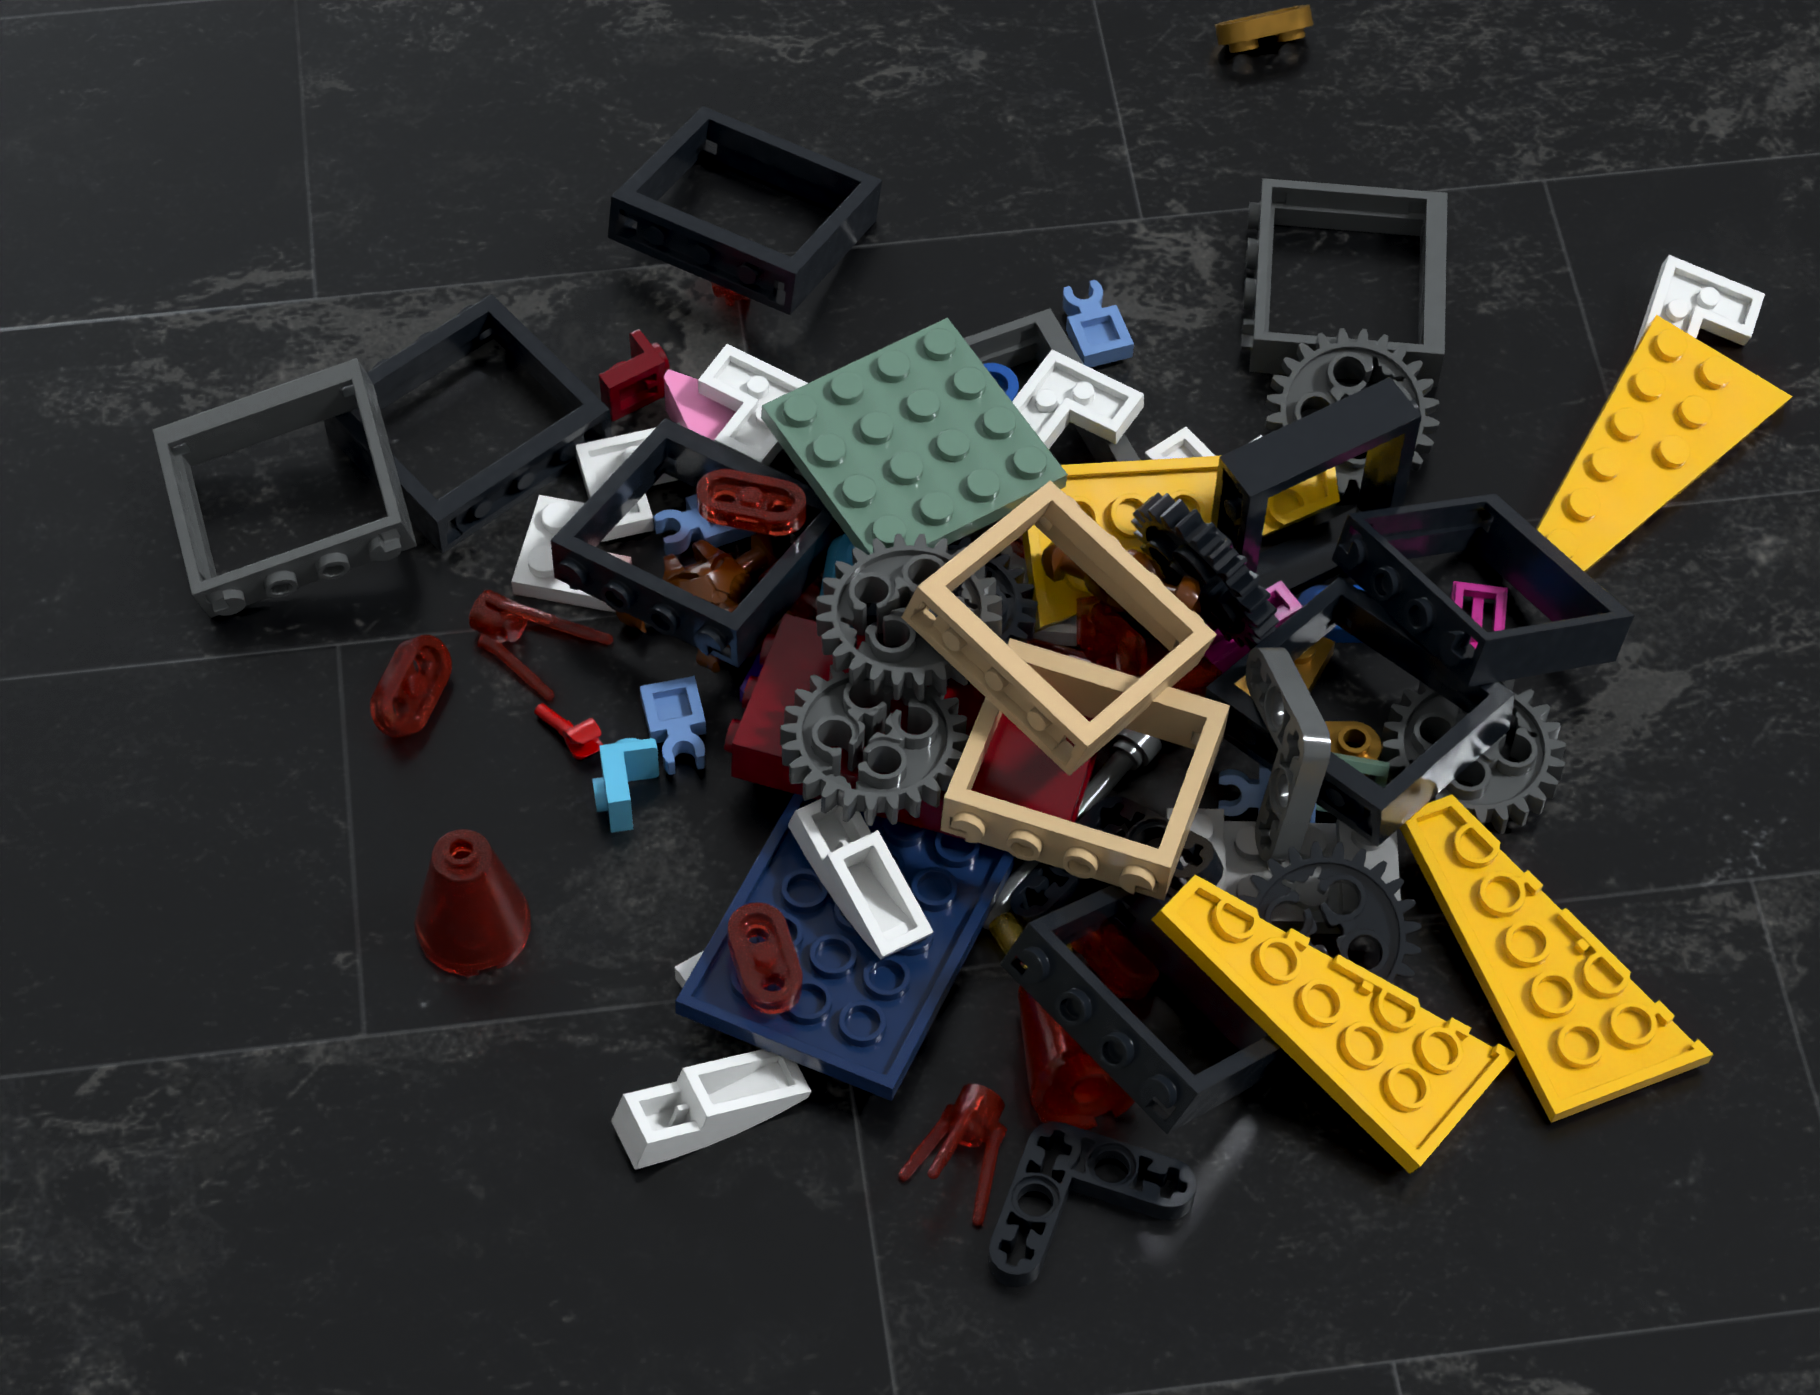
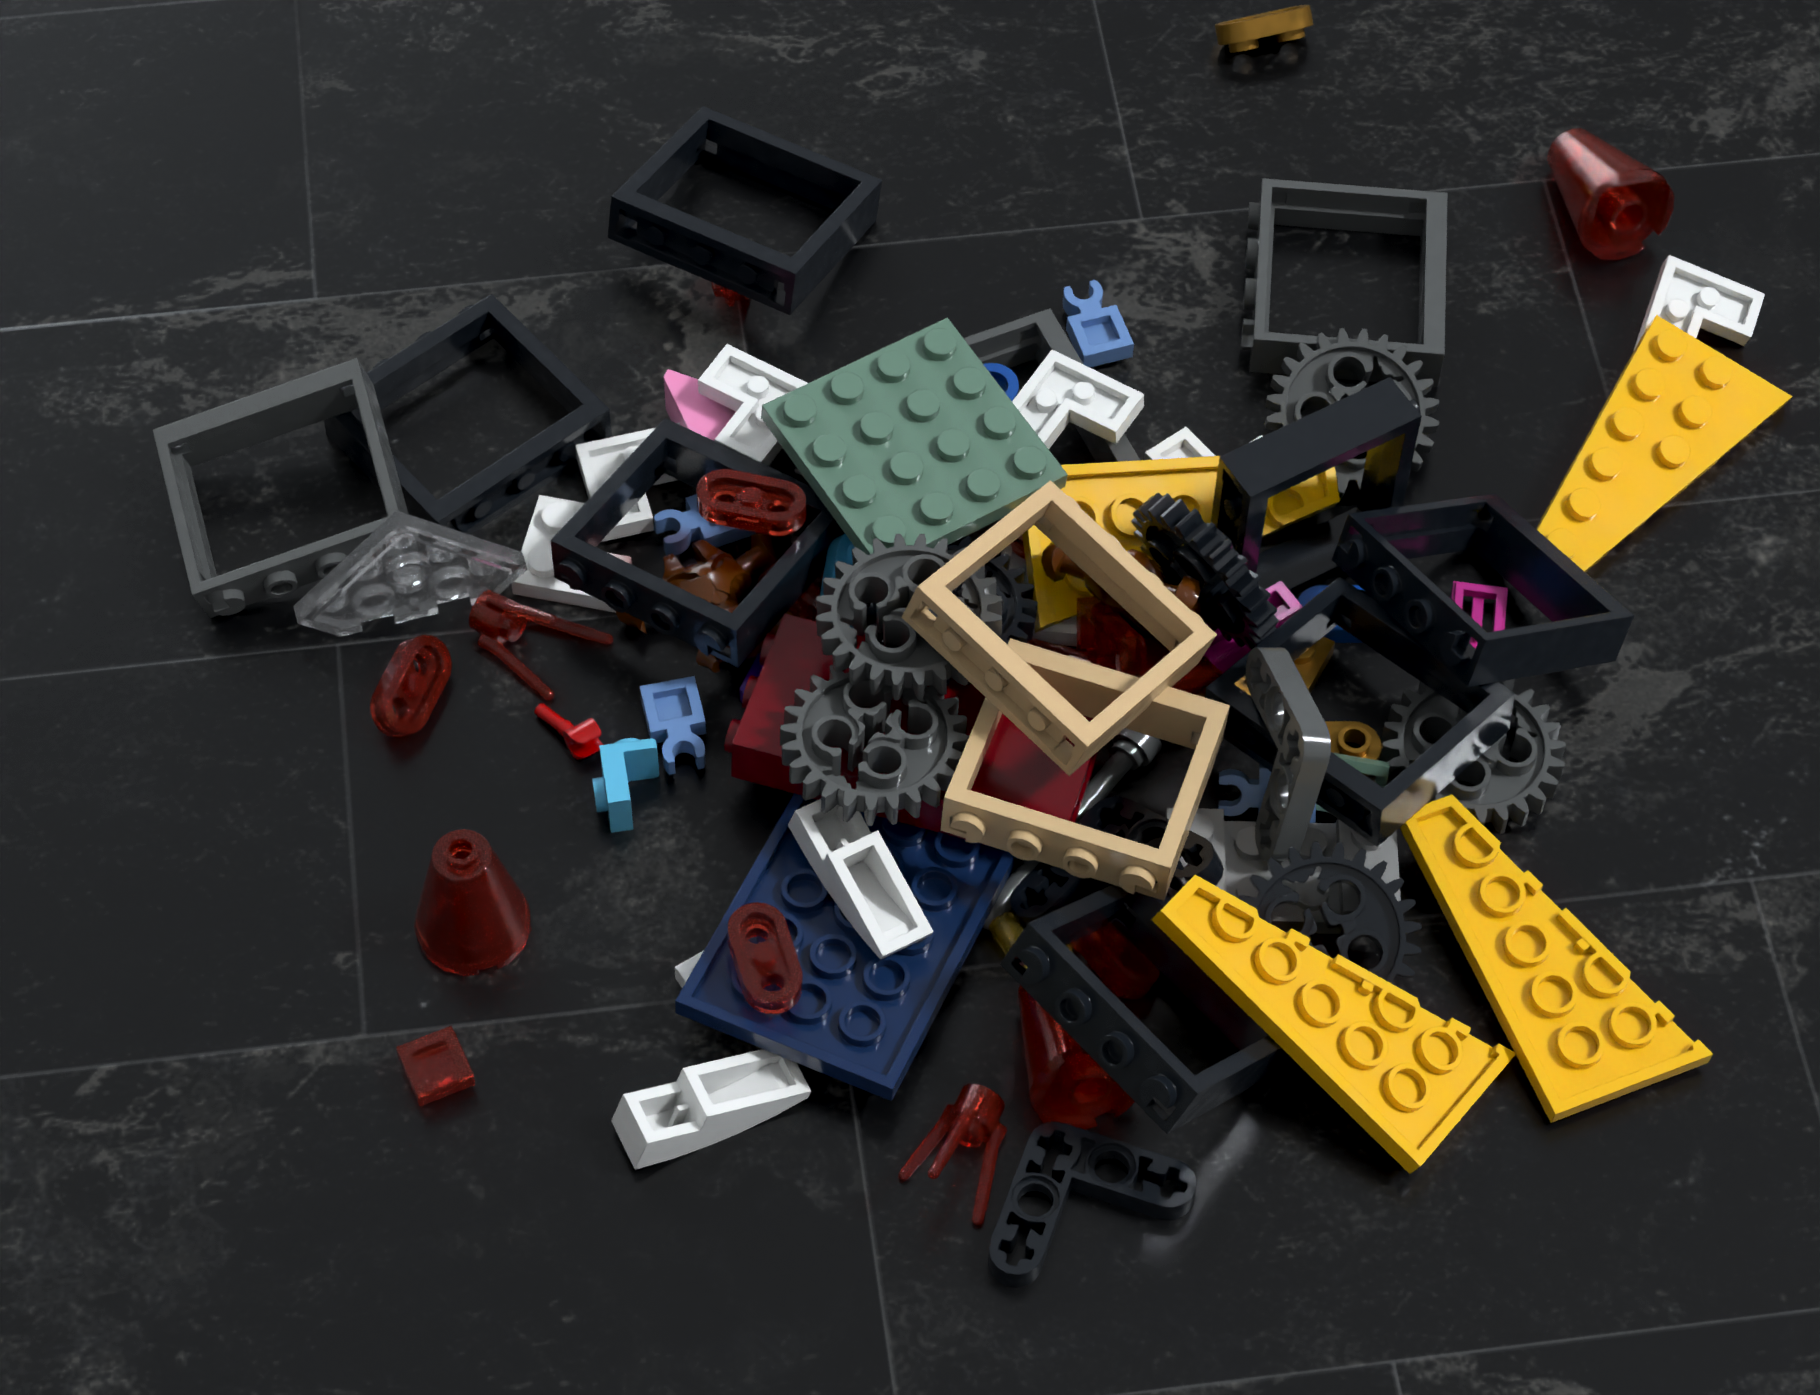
dark red bracket [599,329,670,422] -> none
none -> clear plate [293,511,528,637]
none -> clear red plate [396,1025,475,1107]
none -> clear red cone [1547,128,1674,260]

